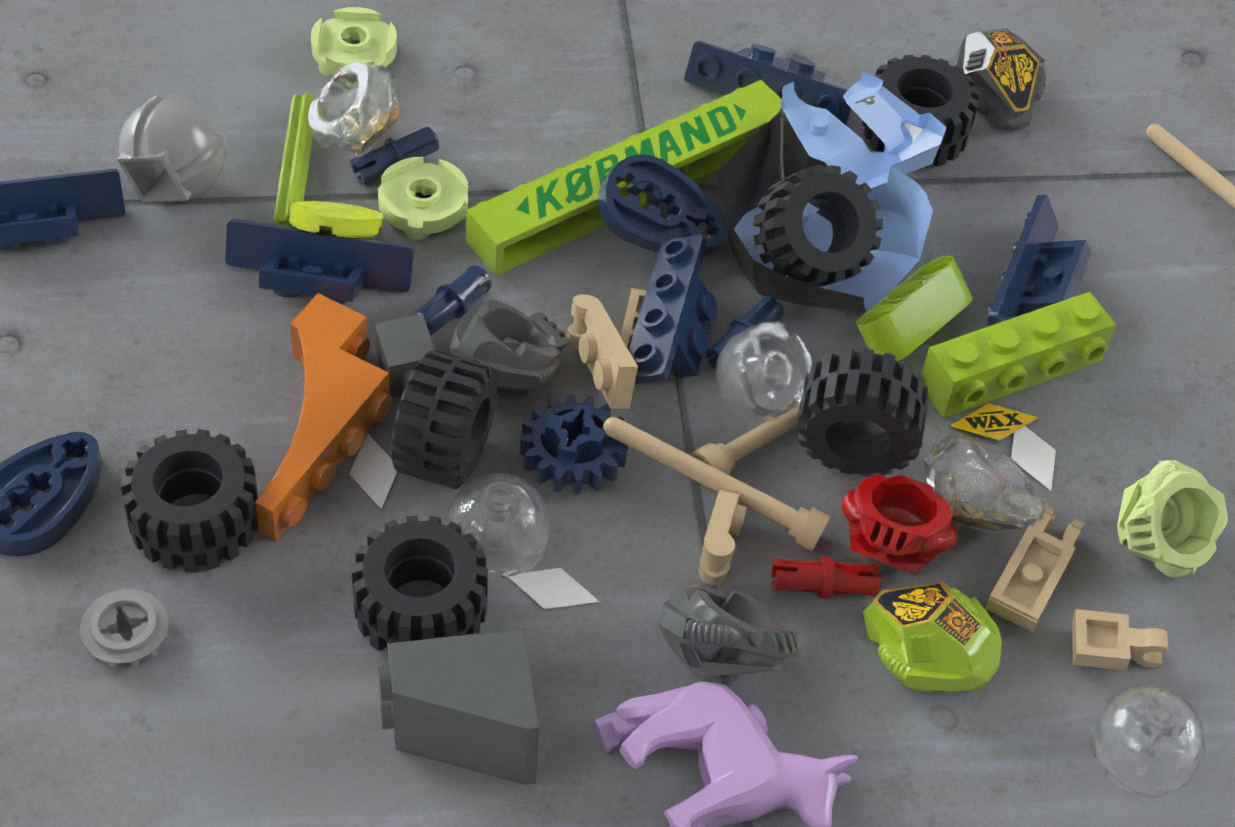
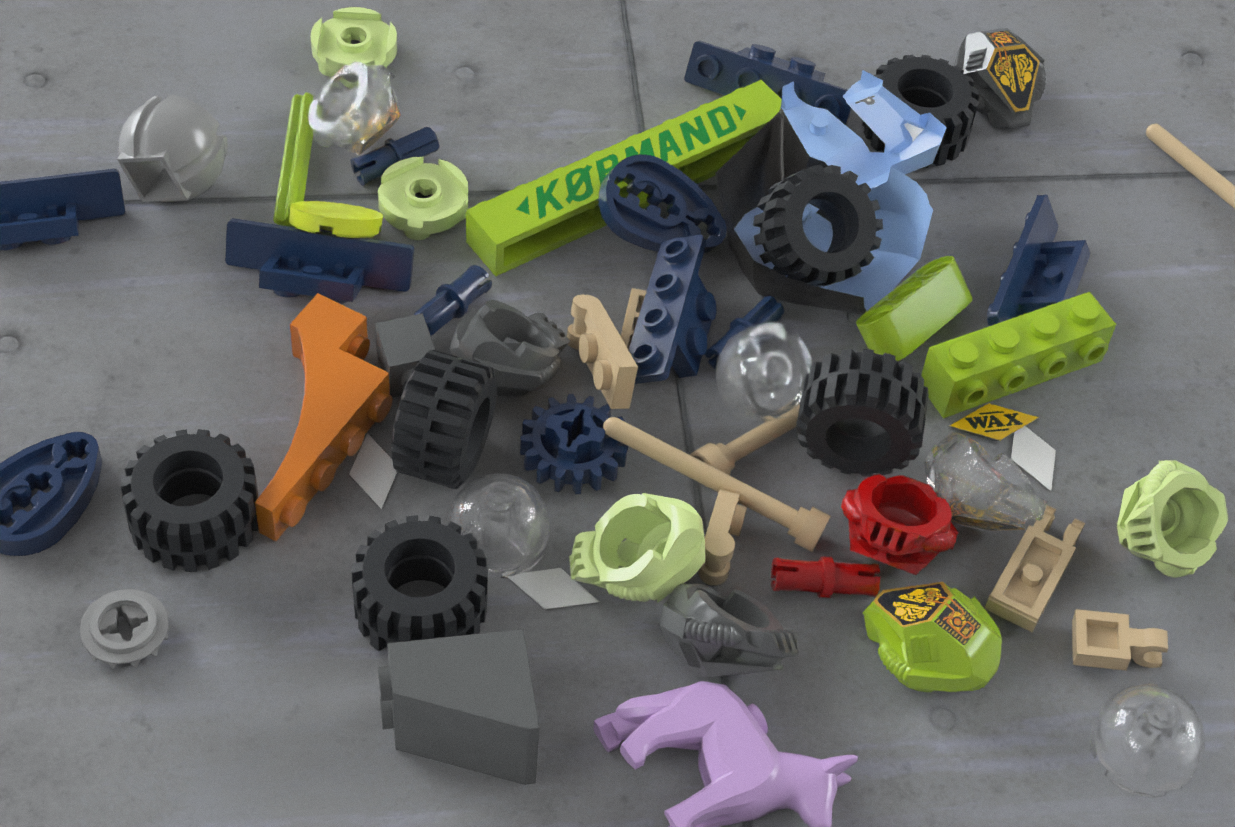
none -> yellowish green helmet [569,493,705,602]

